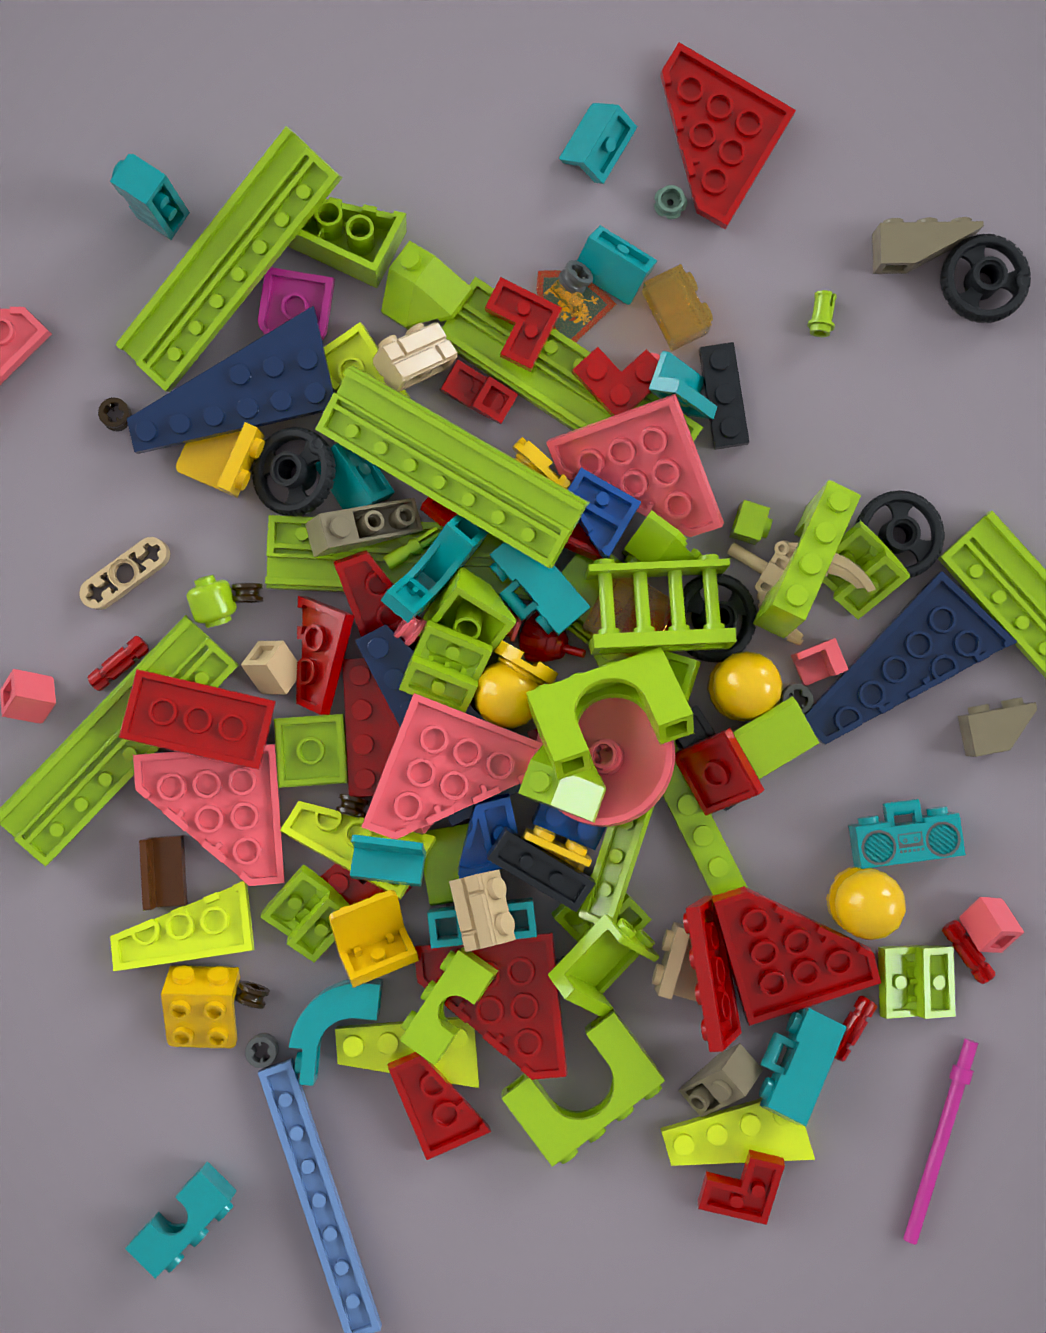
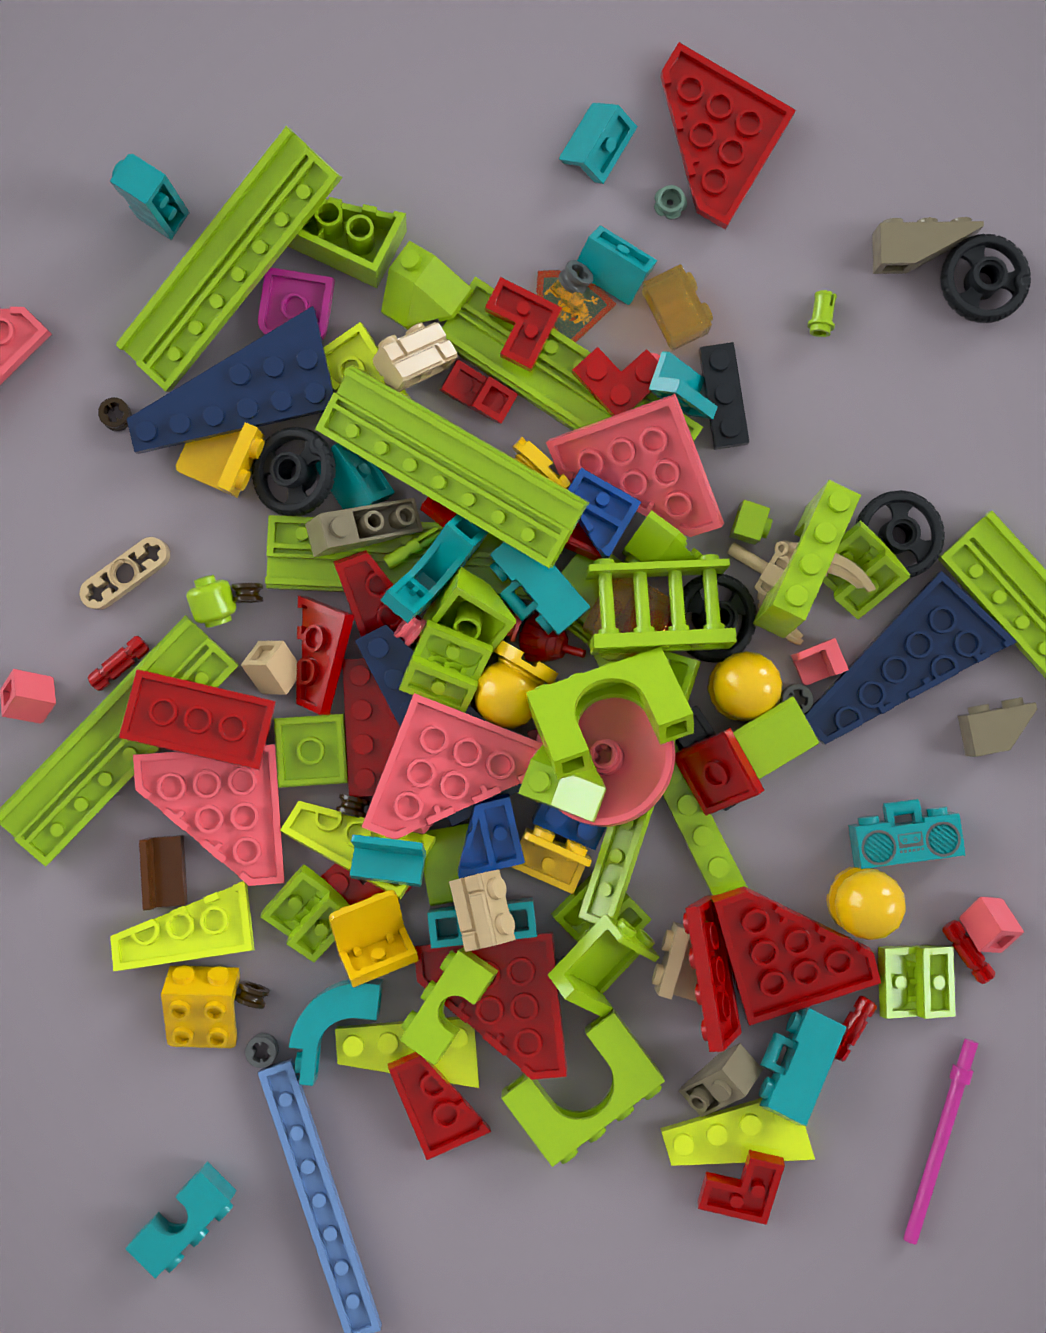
black plate [486,826,596,912] -> none

